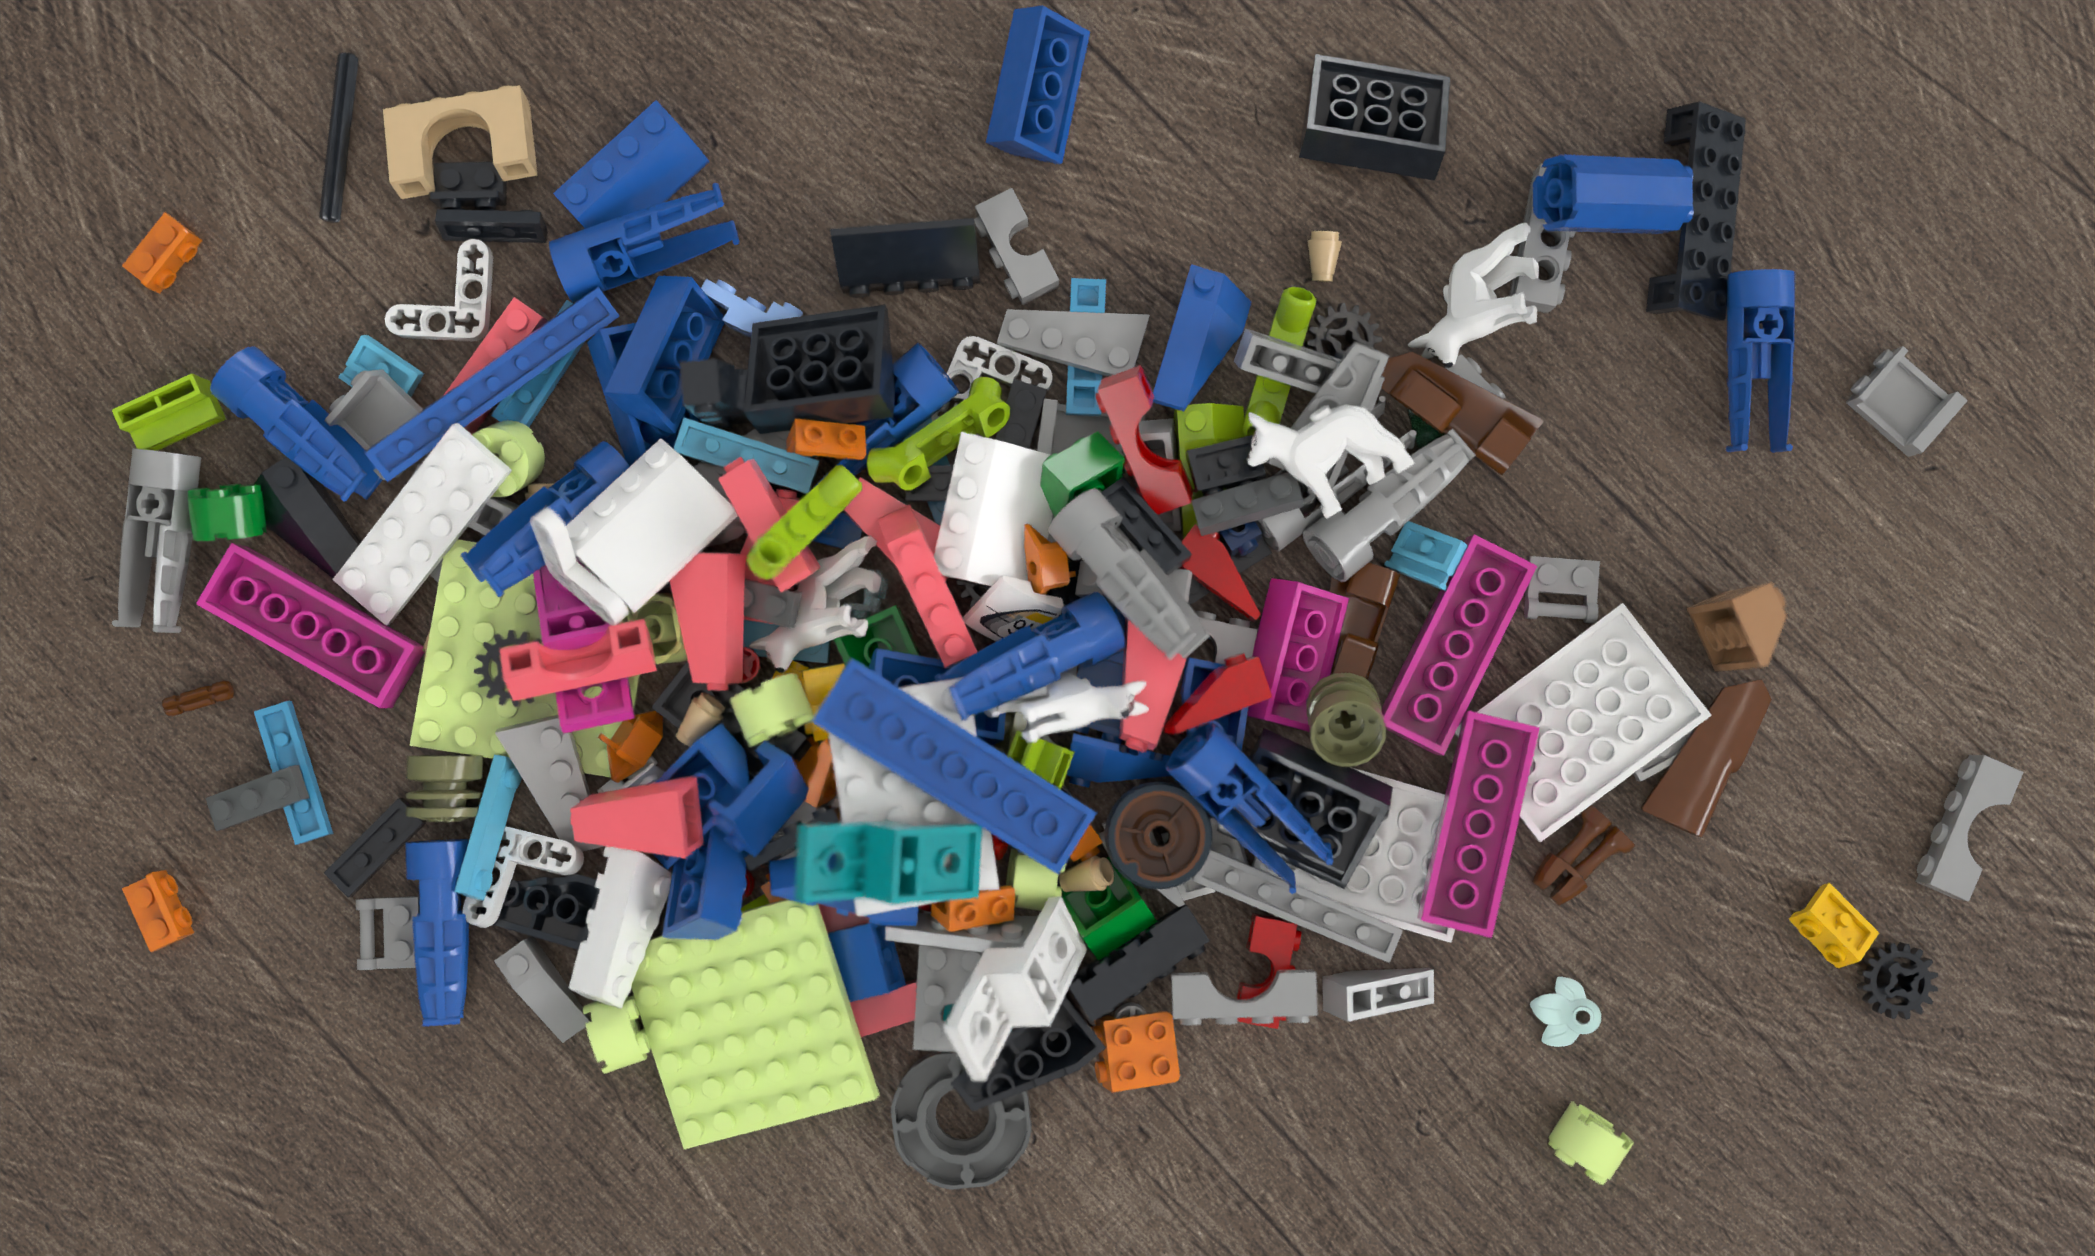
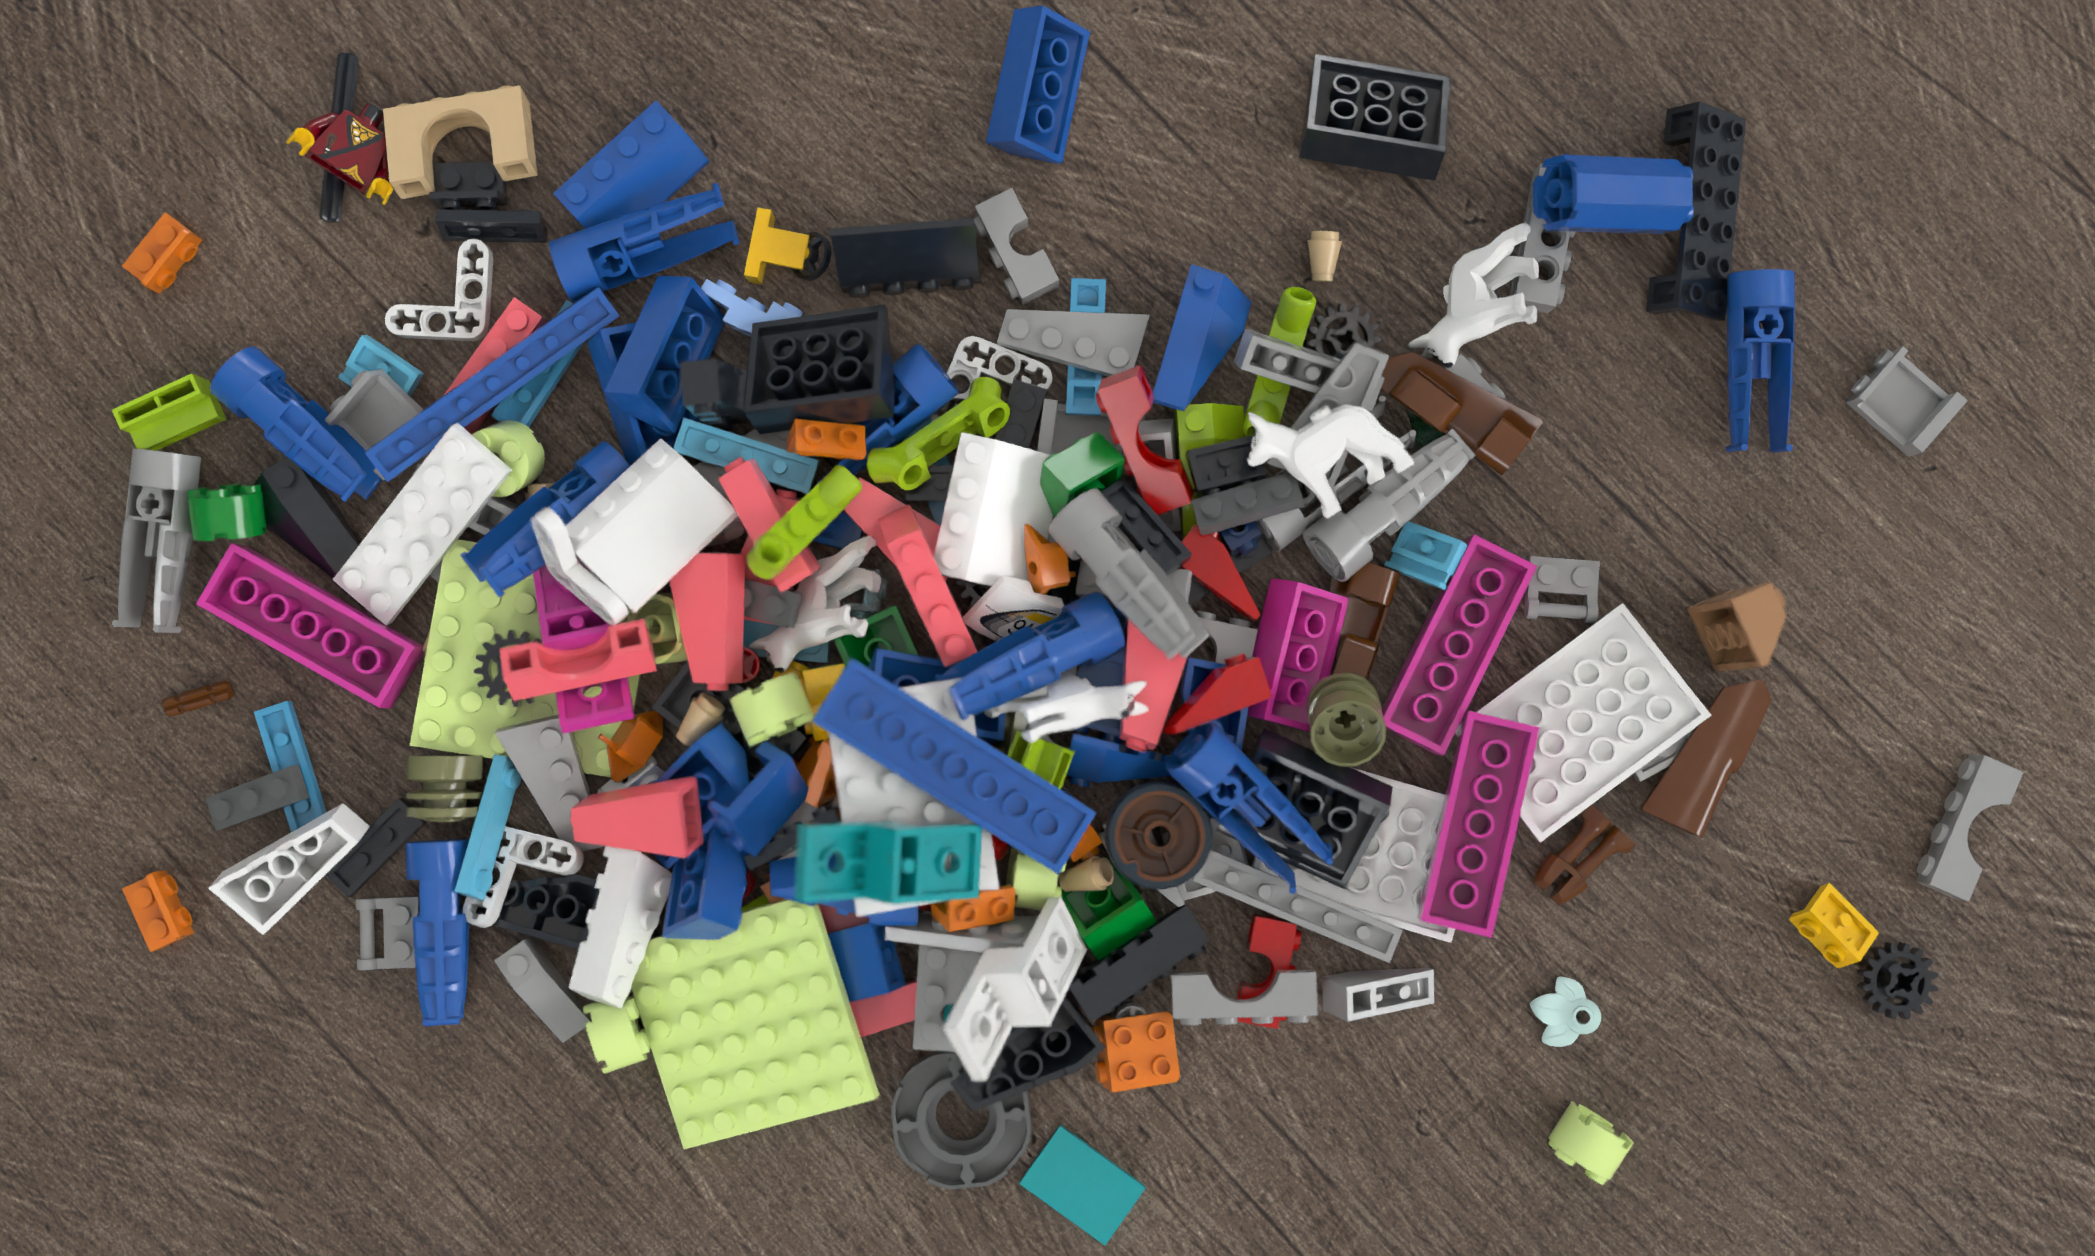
none -> white wedge [208,803,370,935]
none -> dark red torso [286,103,393,205]
none -> yellow piece [744,207,832,285]
none -> teal tile [1019,1124,1146,1246]

